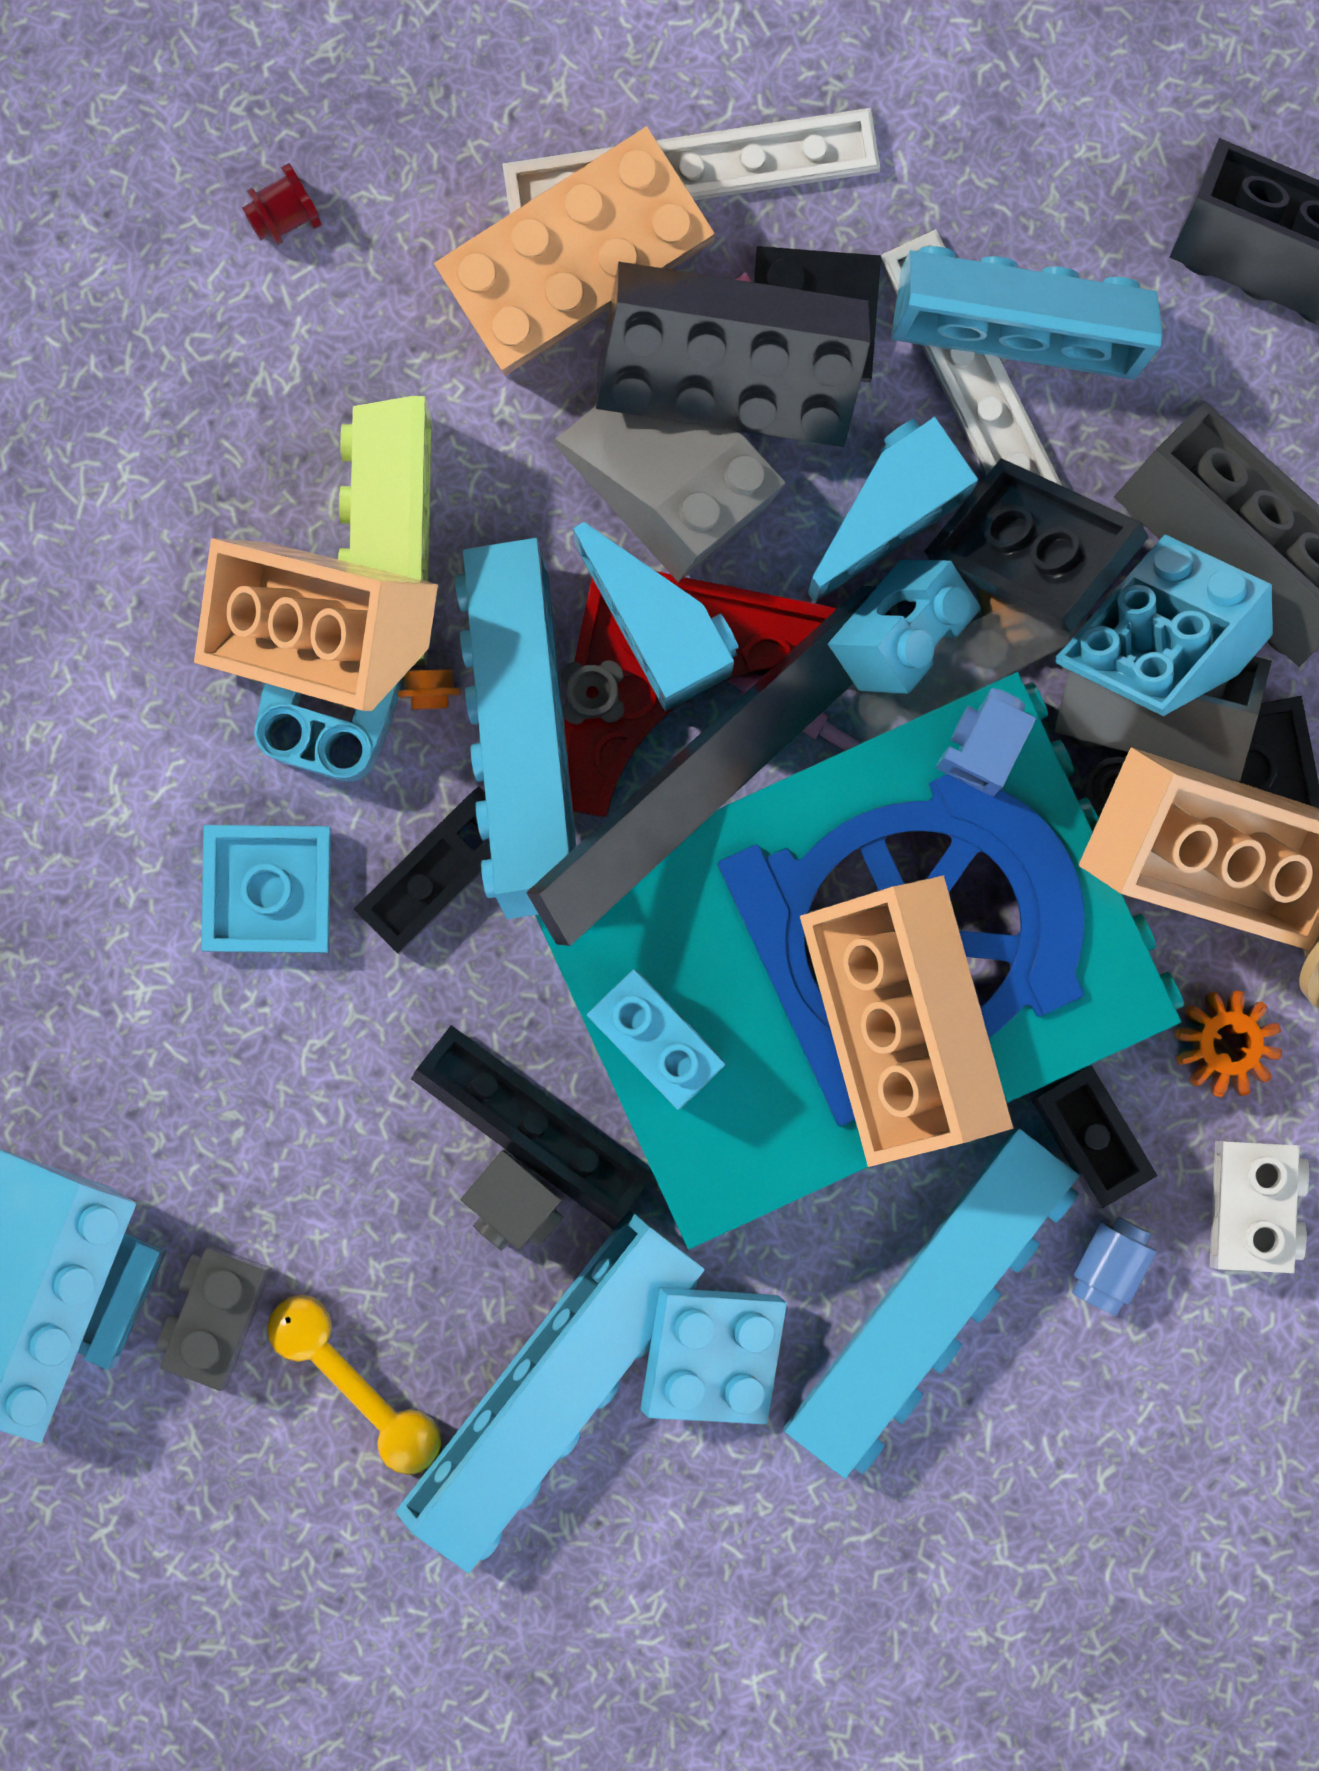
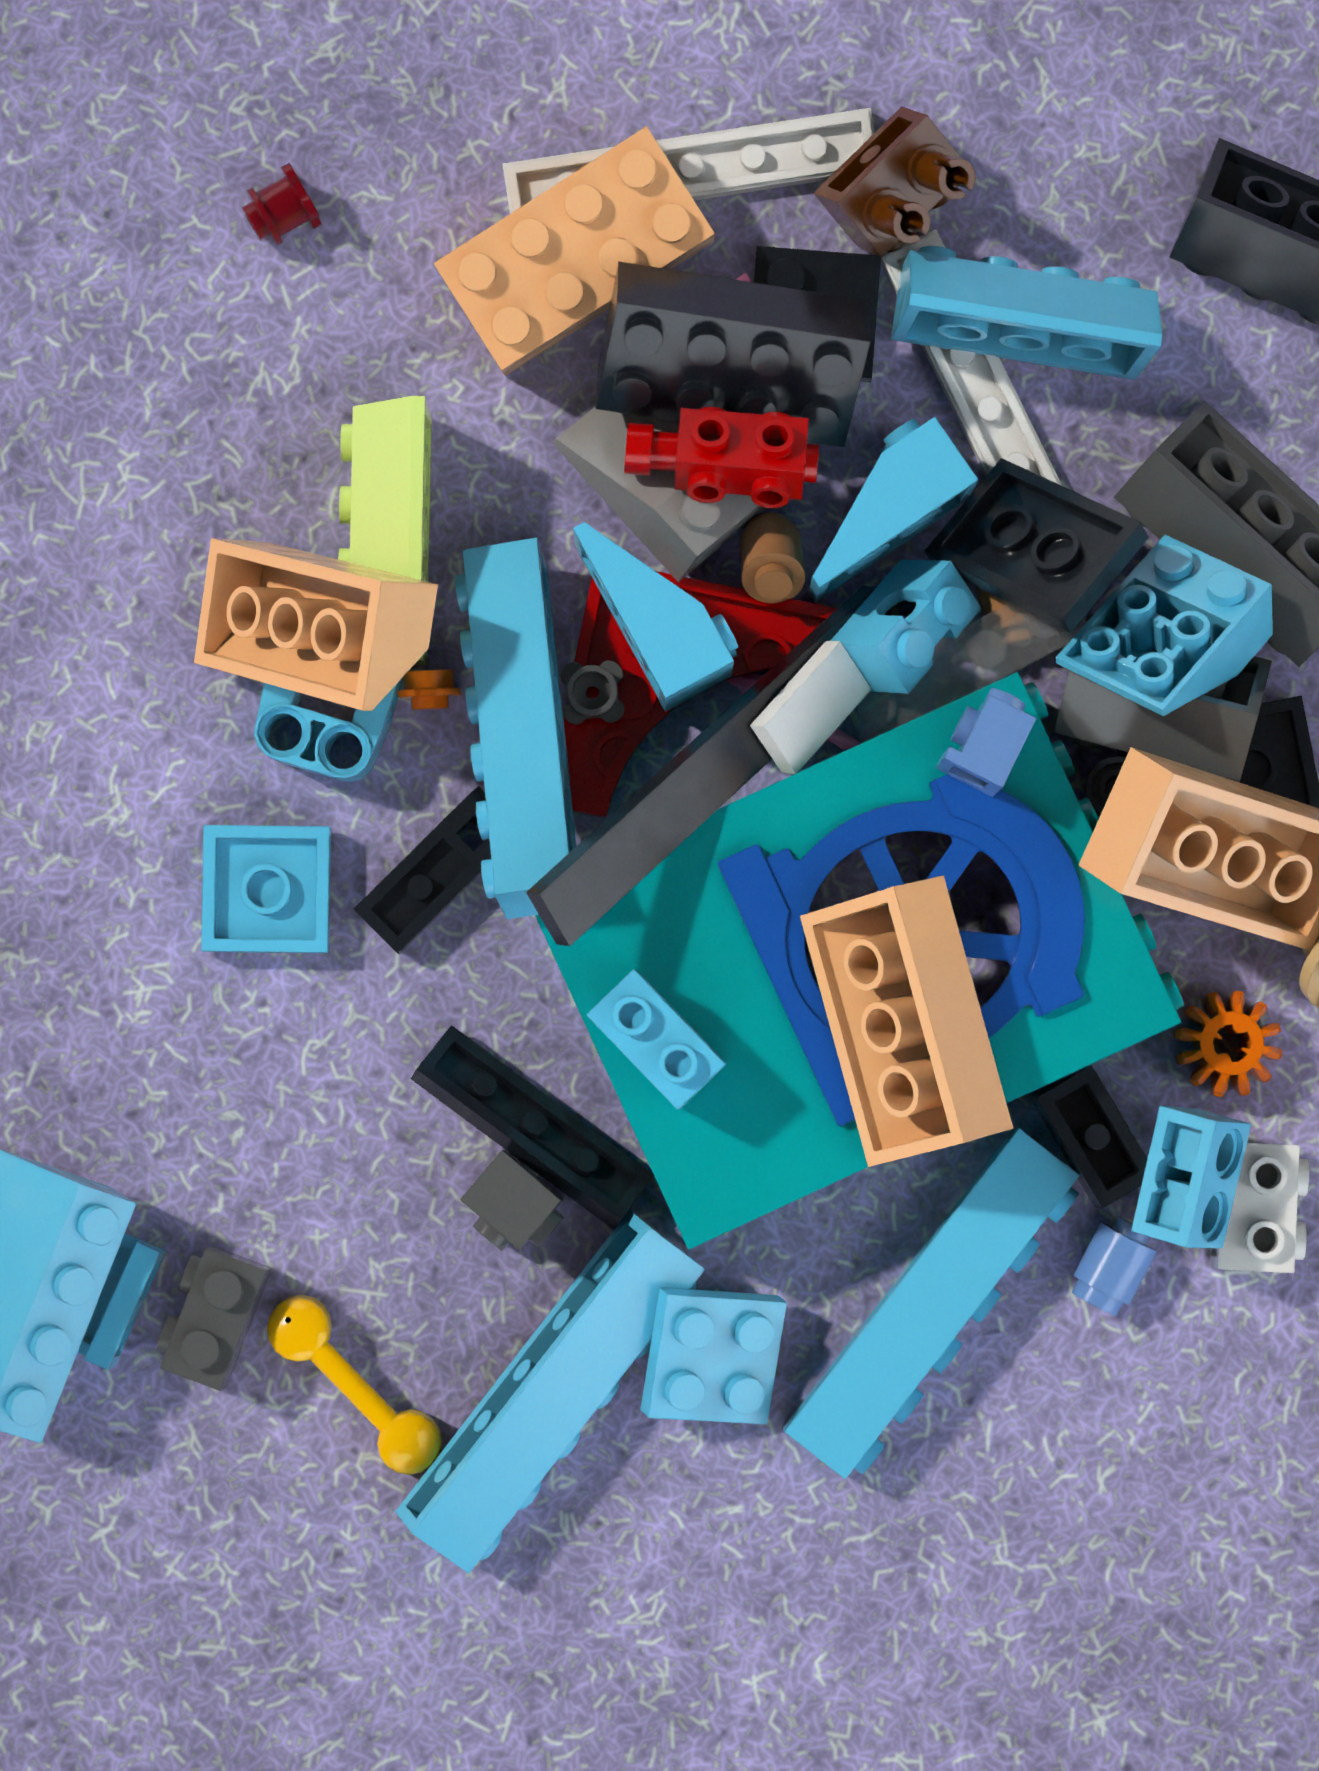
none -> red brick [624,407,819,508]
none -> medium nougat brick [739,512,805,603]
none -> white tile [750,641,871,774]
none -> reddish brown brick [814,106,976,257]
none -> medium azure brick [1131,1106,1251,1248]

